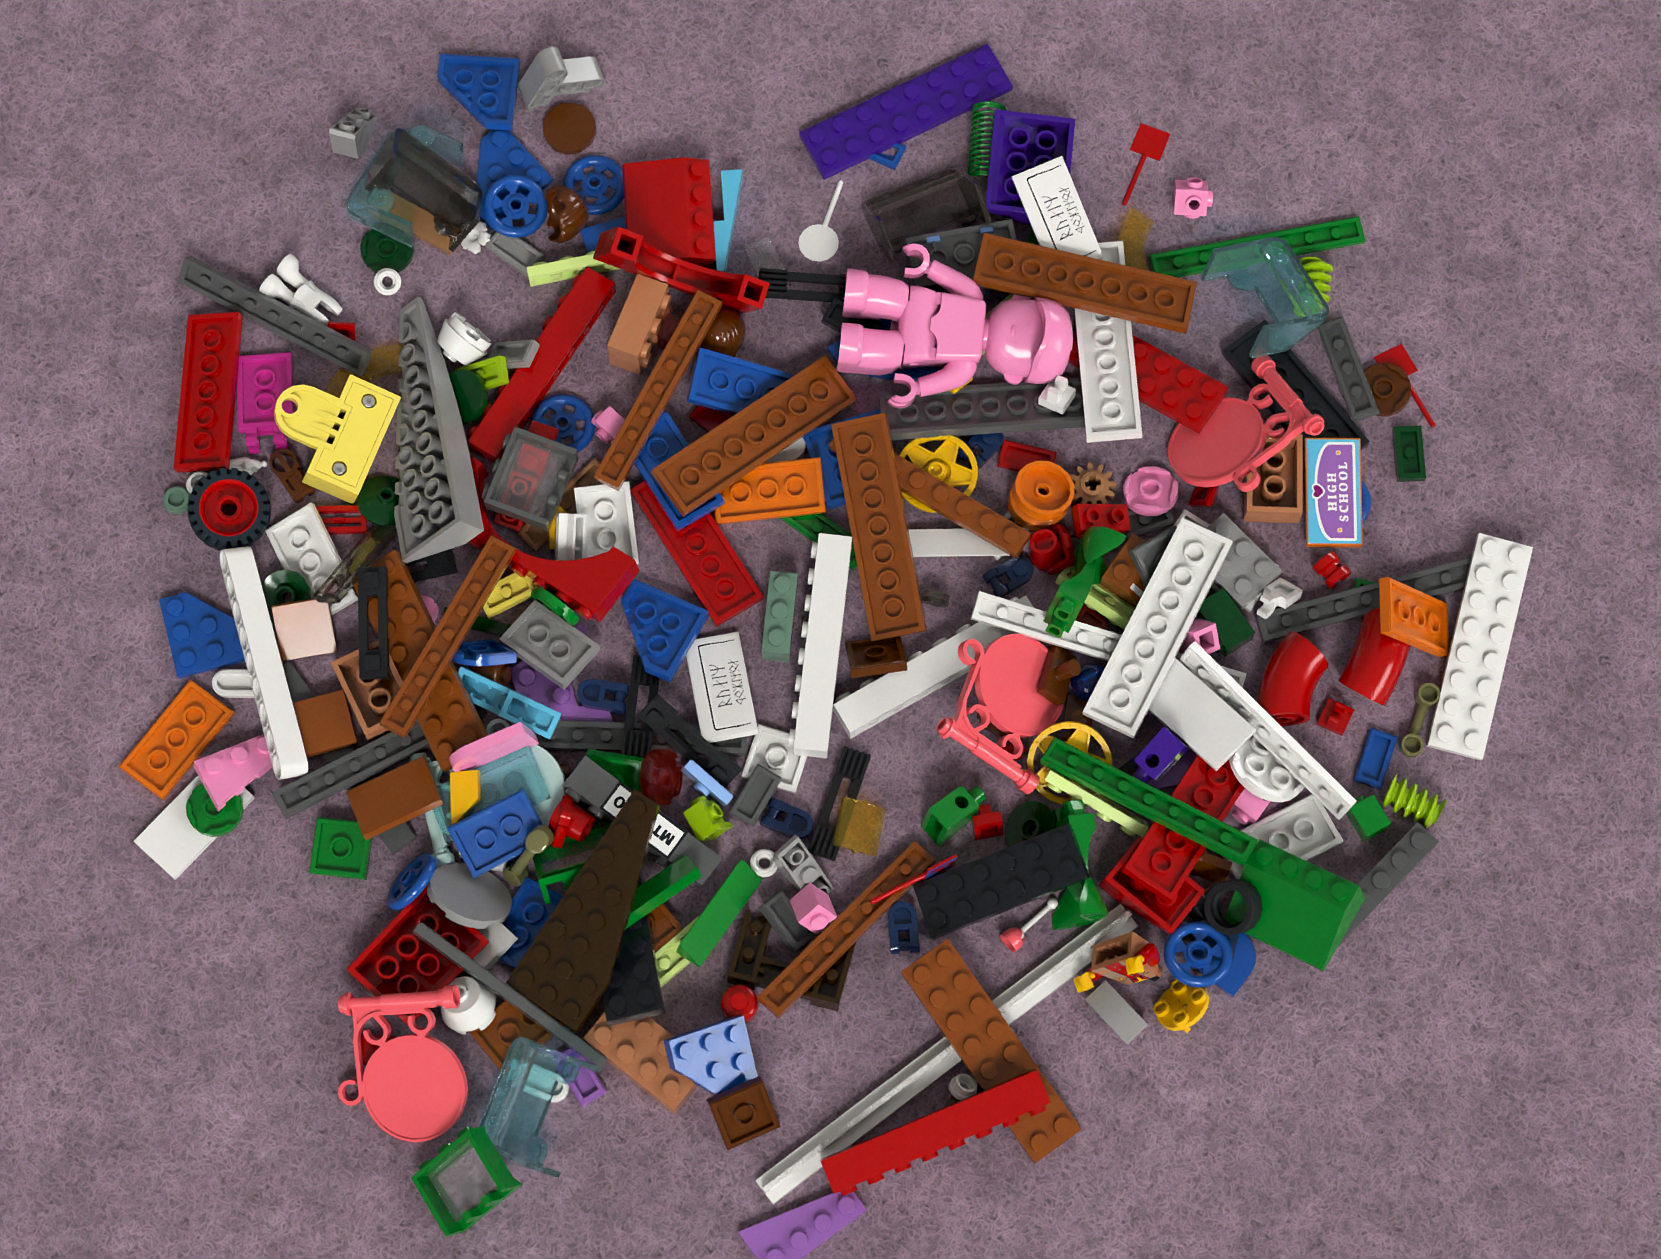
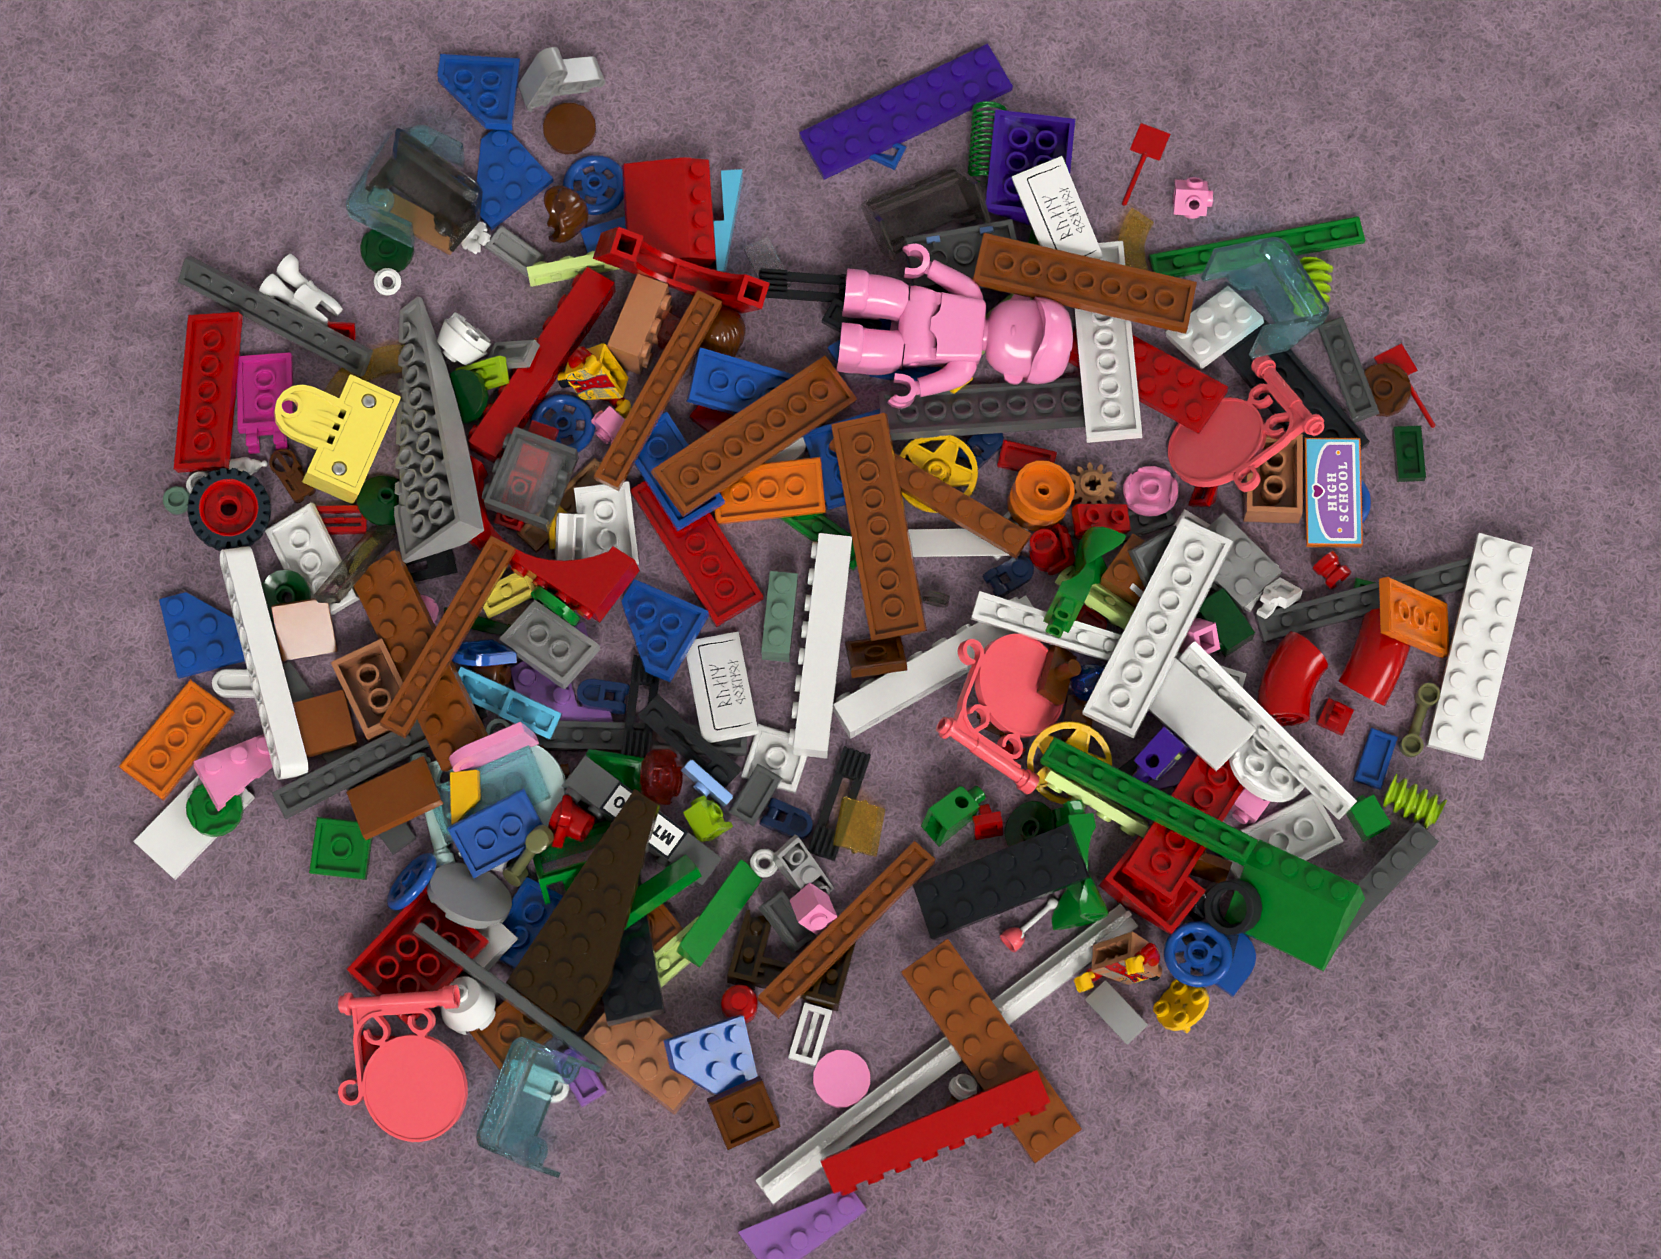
light grey slope [329,107,378,159] -> none
black container [358,566,390,680] -> none
window [411,1126,523,1237] -> none
blue plate [483,175,548,238] -> none
white piece [799,180,843,261] -> none
red piece [870,854,957,904] -> none
dark blue plate [888,901,920,955] -> none
white tile [1038,375,1076,415] -> none
none -> torso [558,343,631,419]
none -> white tile [788,1003,832,1067]
none -> bright pink tile [813,1050,870,1108]
none -> white plate [1165,286,1264,370]

